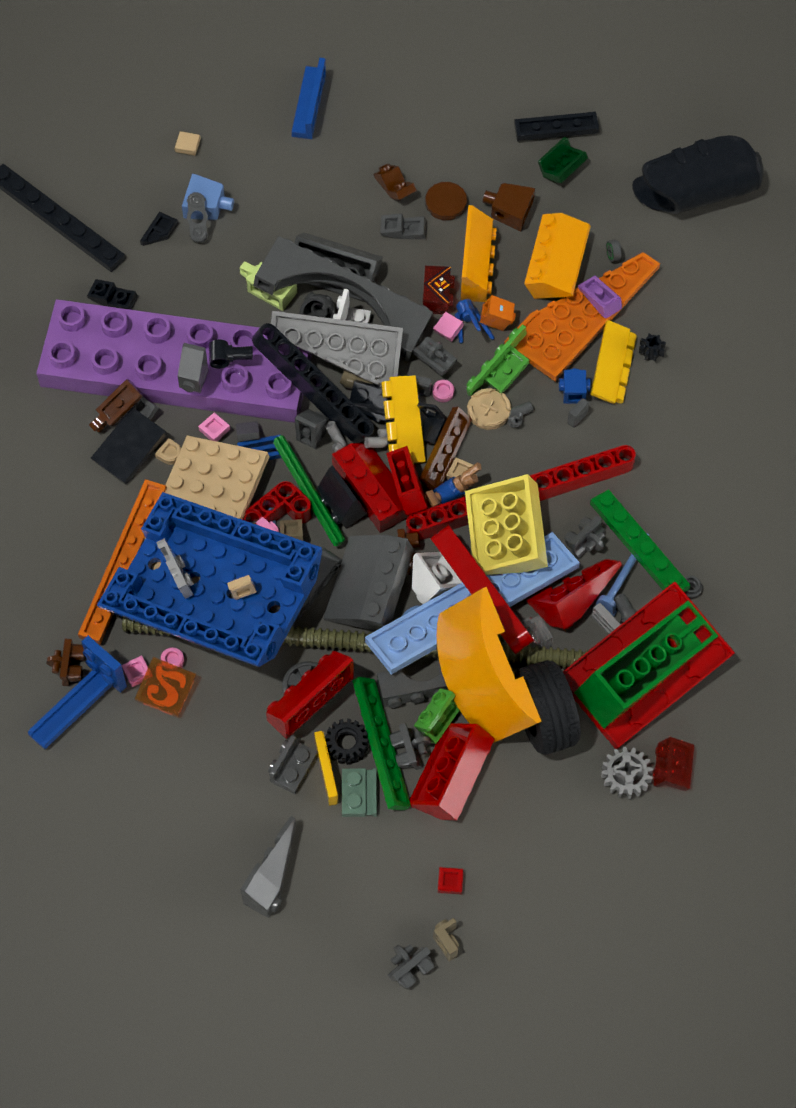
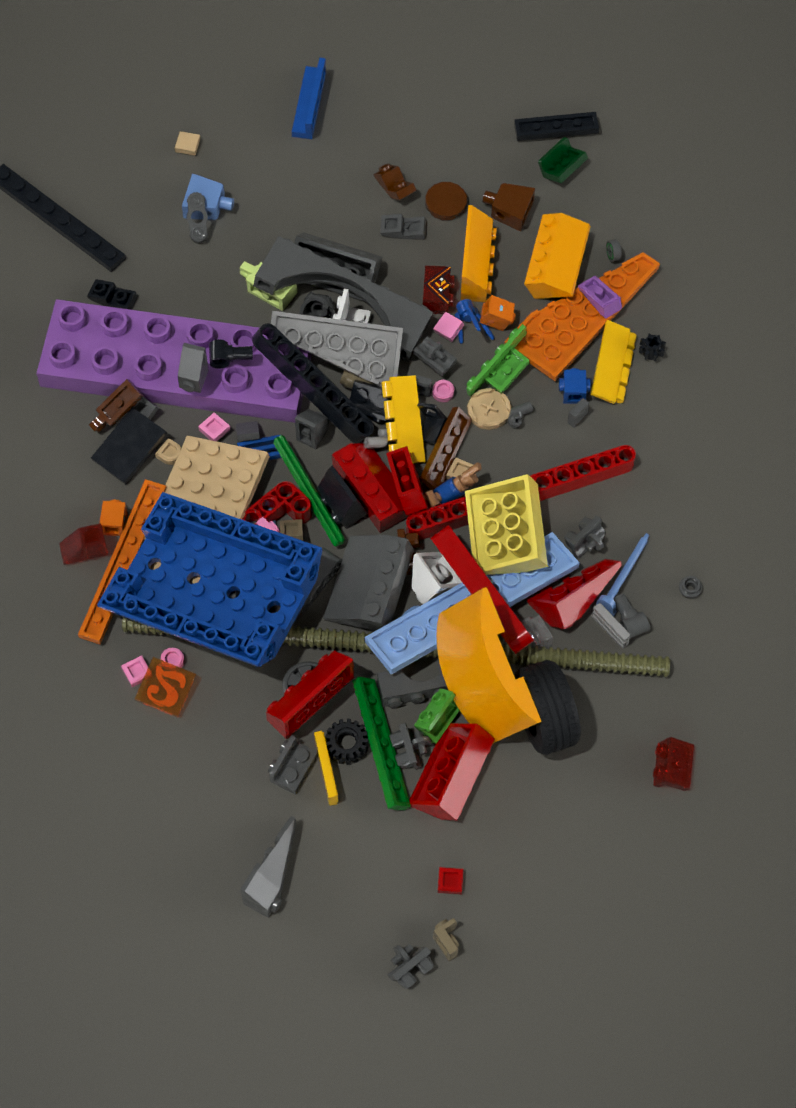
blue bracket [28,635,127,750] -> none
reddish brown hips [46,638,85,686] -> none
black tile [140,212,178,246] -> none
light grey wing [156,538,194,599] -> none
tan tile [227,575,257,600] -> none
light grey arm [325,421,347,452] -> none
sand green plate [342,768,377,817] -> none
piece [563,581,735,749] -> none
green plate [590,489,690,592] -> none
light grey gear [601,747,653,799] -> none
black animal [632,135,764,214] -> none
none -> clear red slope [59,523,108,565]
none -> orange brick [99,499,128,536]

